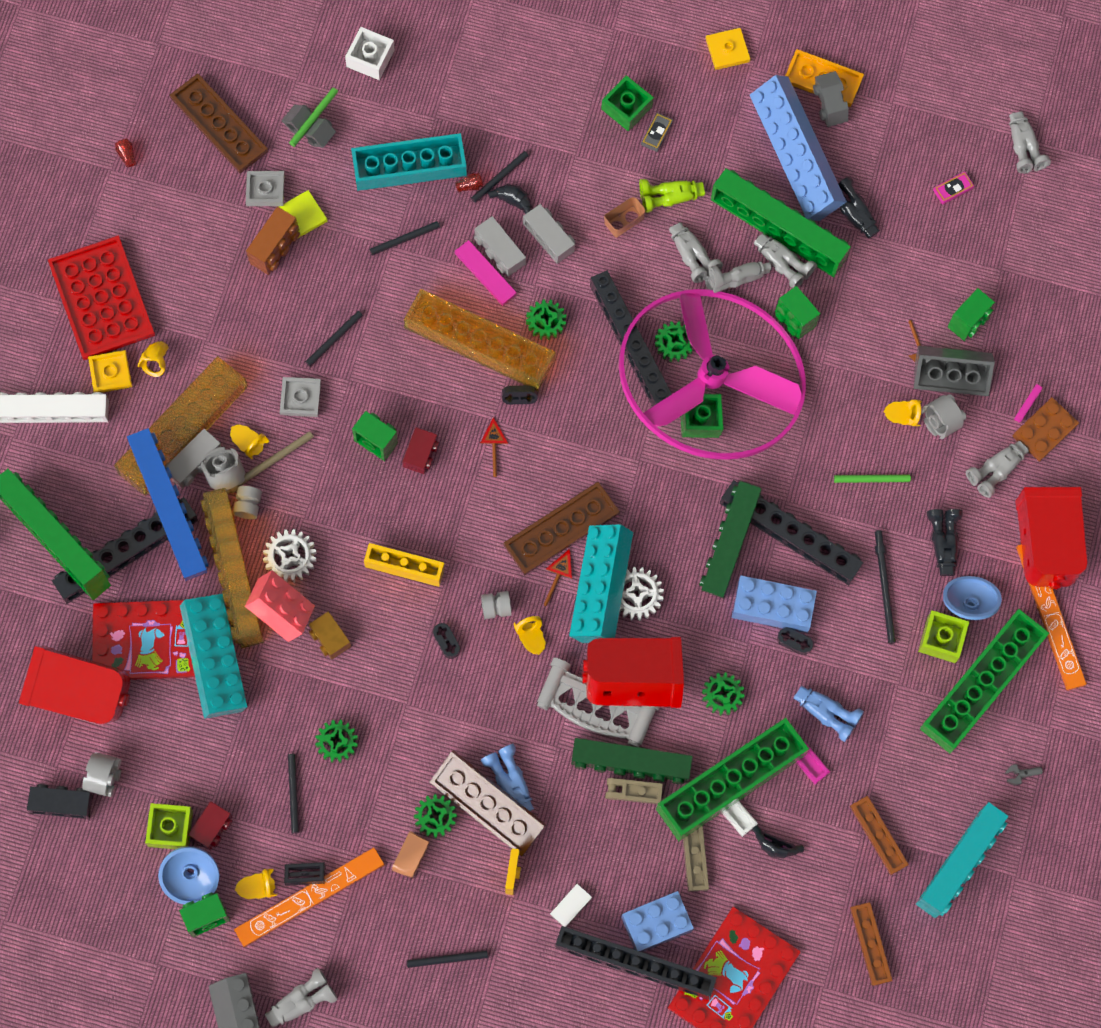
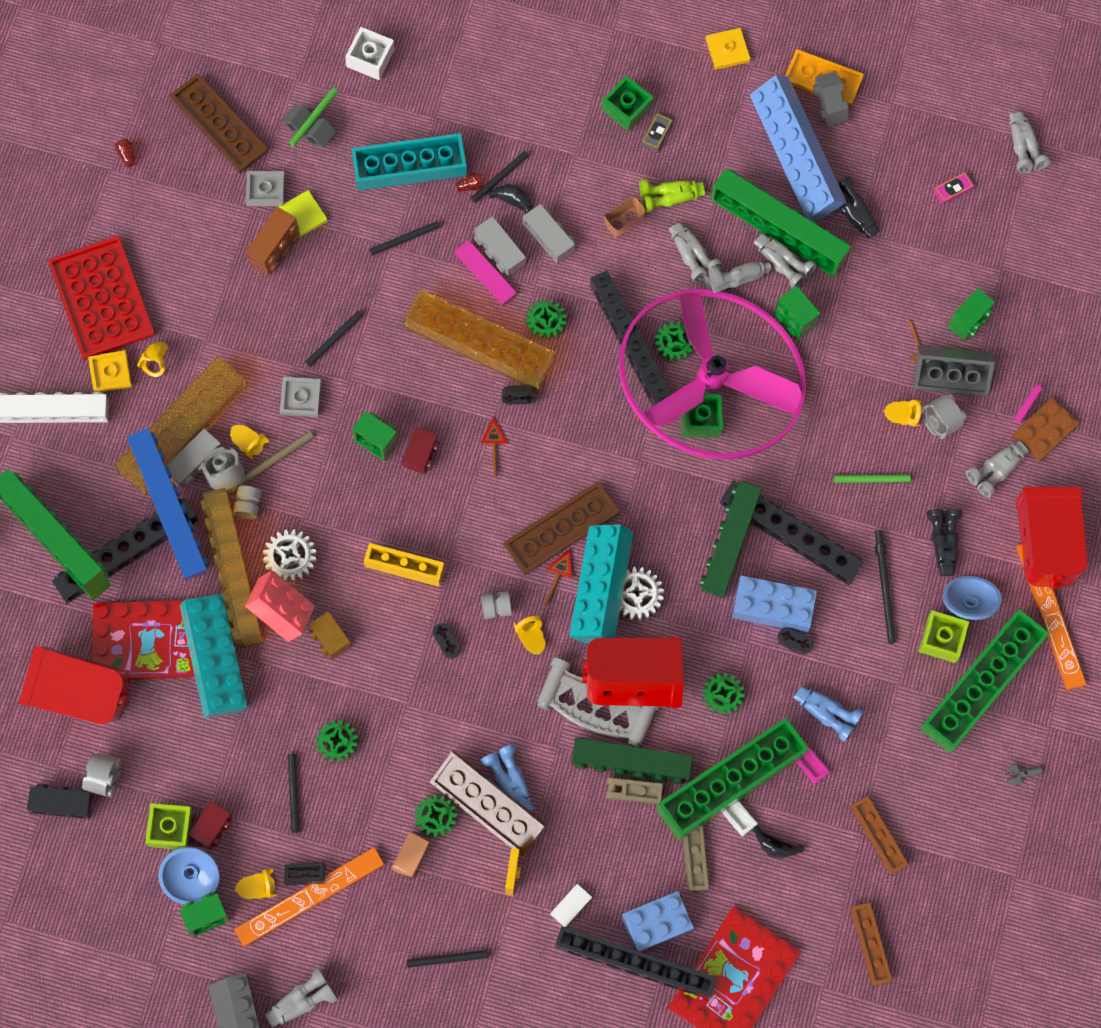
teal brick [916,802,1008,918] -> none

